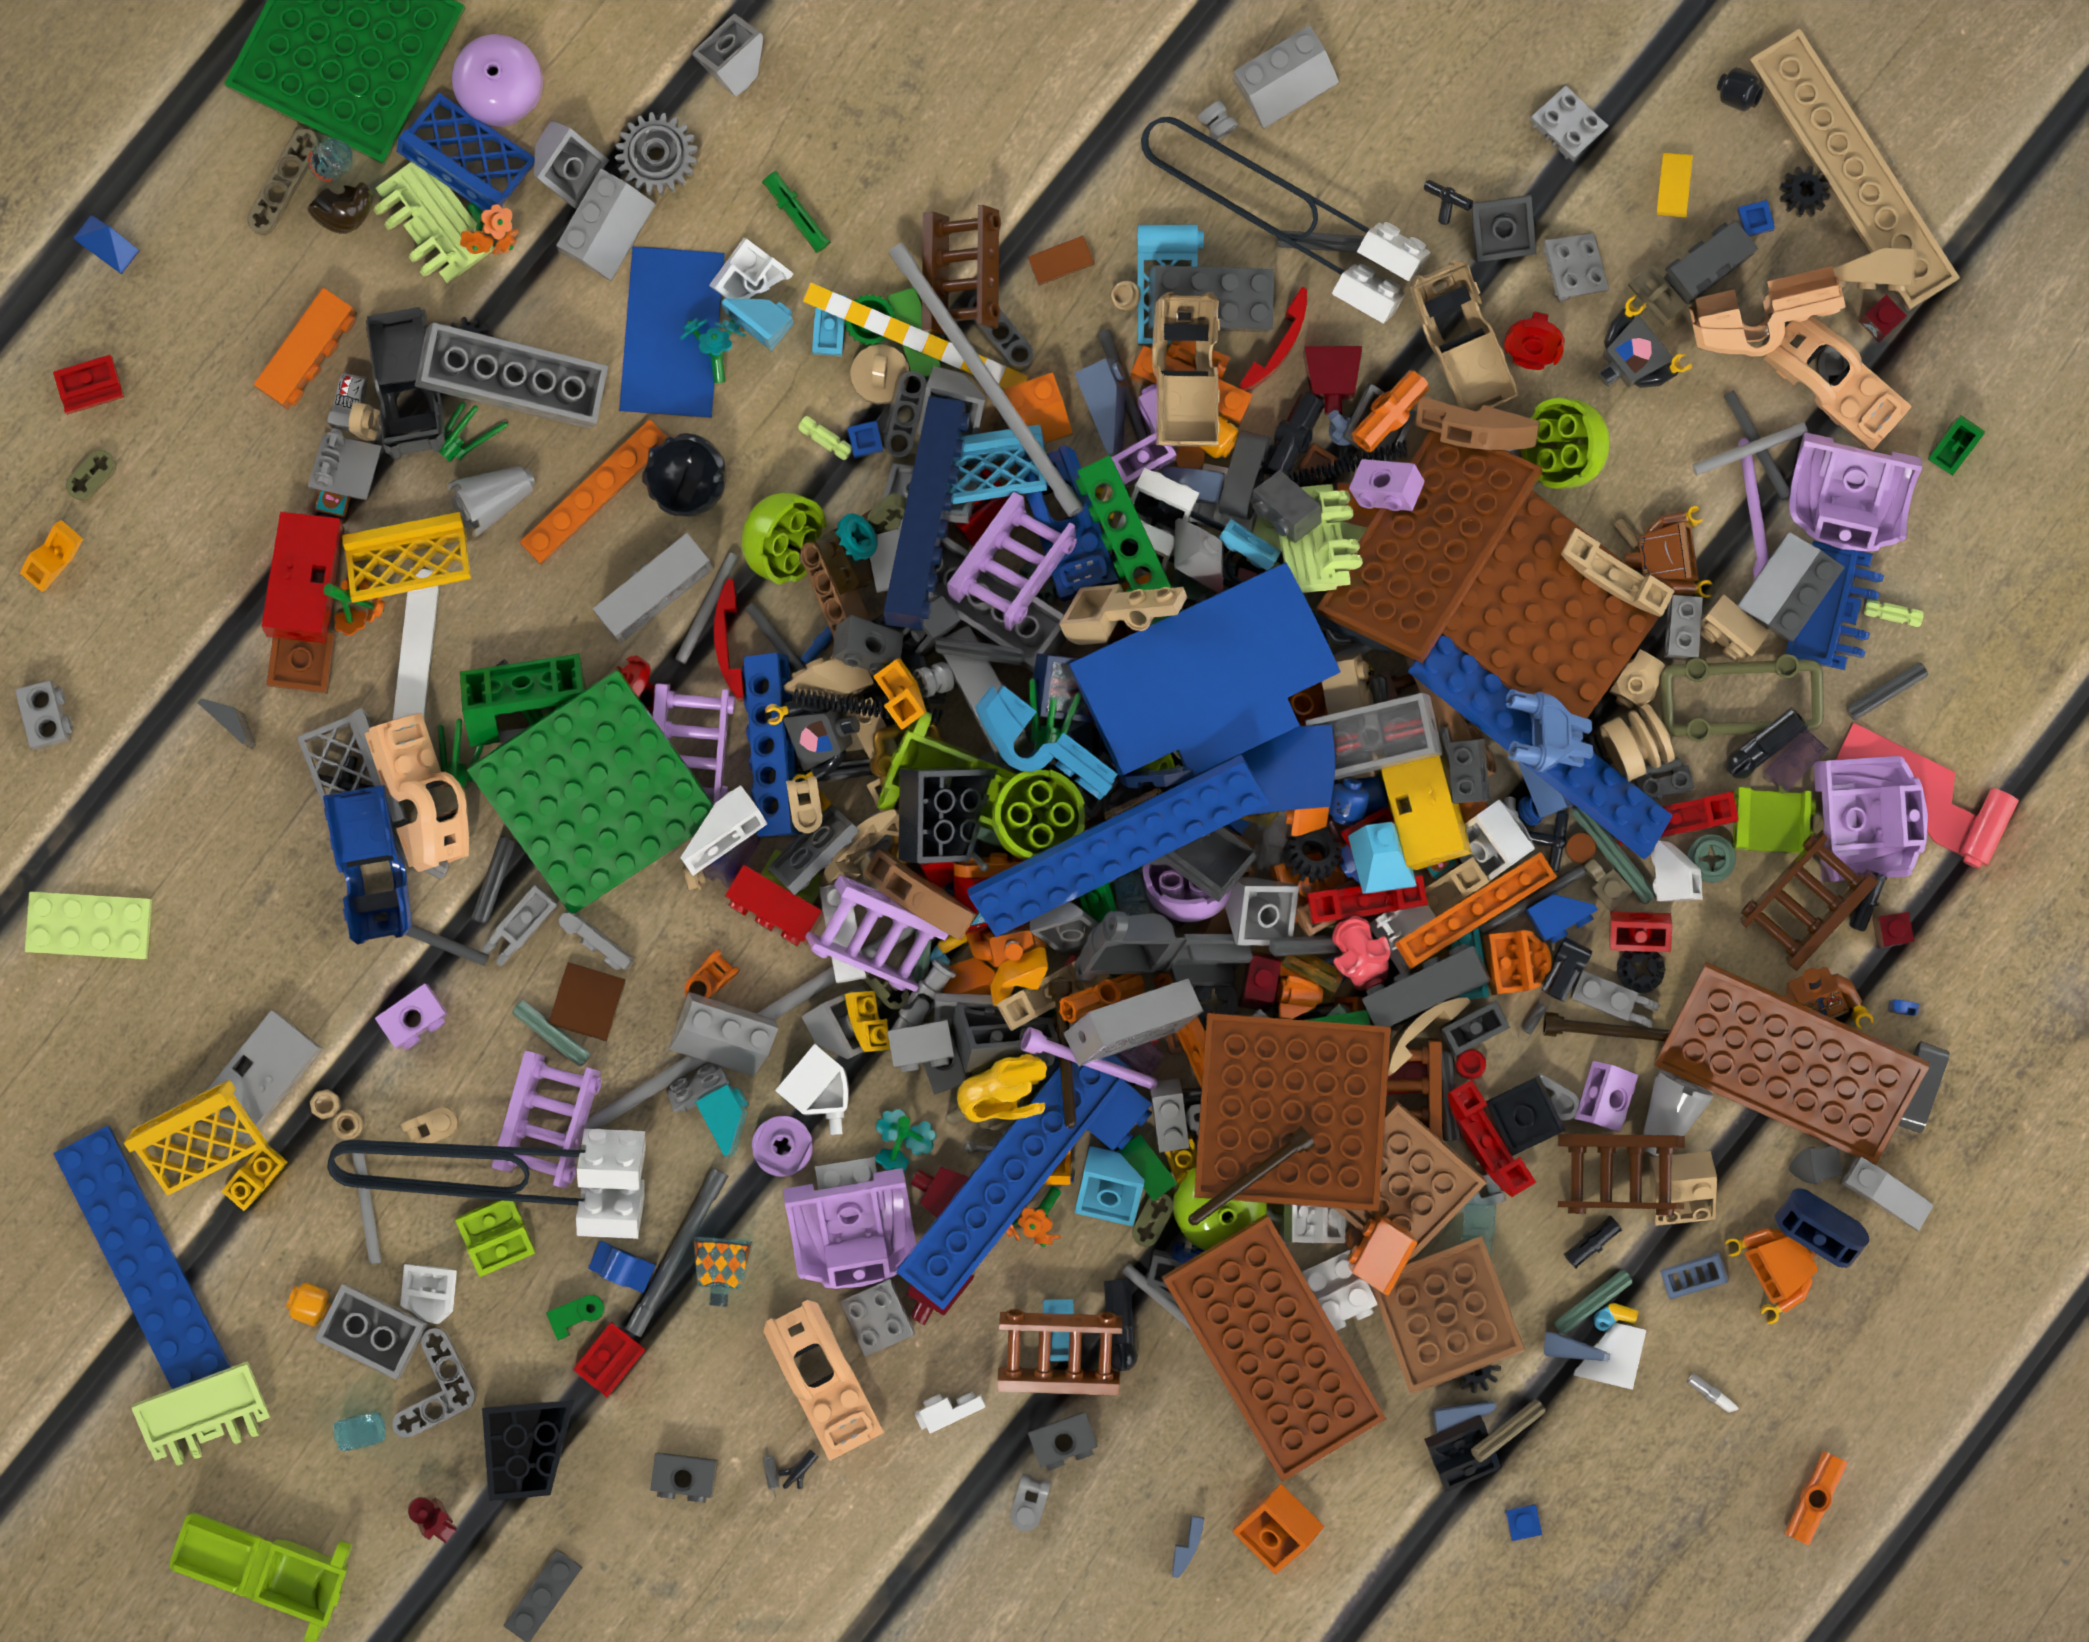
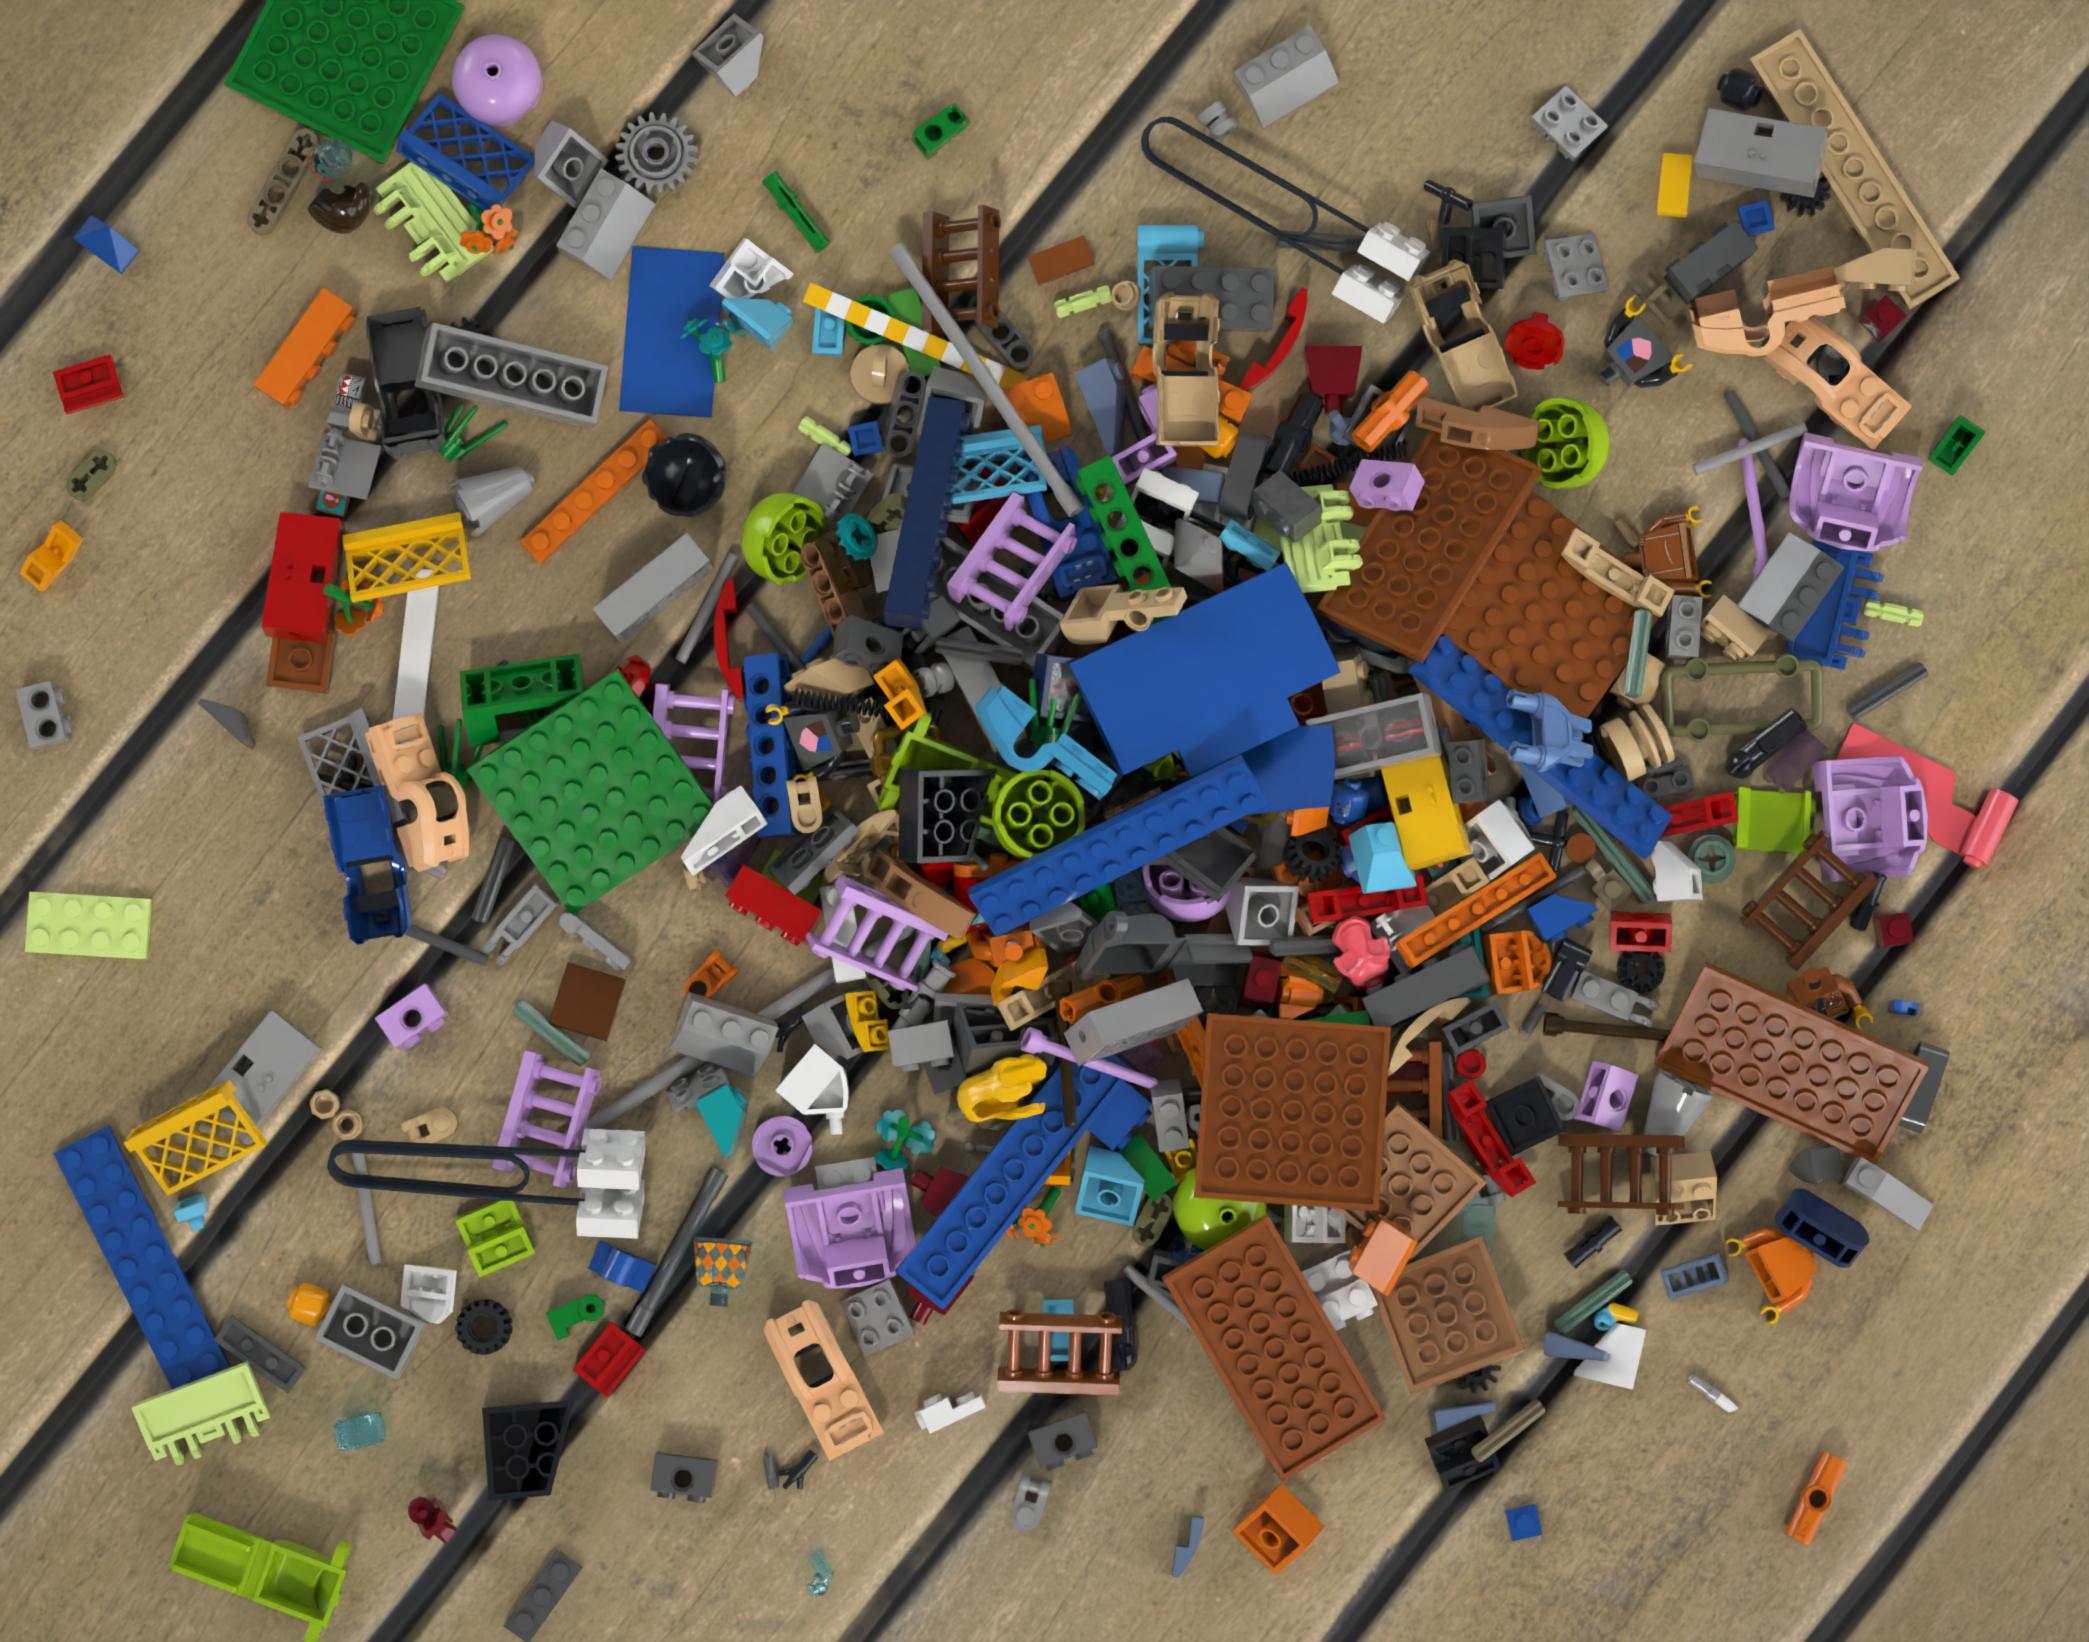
yellow slope [221,1144,288,1211] -> none
light grey beam [392,1328,476,1438] -> none
dark blue tile [1118,766,1194,788] -> none
dark brown piece [1188,1125,1316,1225] -> none
none -> medium azure tile [174,1192,209,1231]
none -> dark grey plate [213,1315,307,1393]
none -> black tyre [455,1299,513,1355]
none -> black bar [775,1008,806,1053]
none -> light grey hinge [793,443,874,522]
none -> clear light blue arm [807,1550,833,1598]
none -> green leg [911,103,971,160]
none -> yellowish green axle [1054,285,1112,318]
none -> light grey plate [1354,644,1409,673]
none -> tan piece [1426,211,1442,261]
none -> black slope [1441,227,1506,289]
none -> sand green axle [1624,609,1653,698]
none -> light grey brick [1694,108,1828,198]

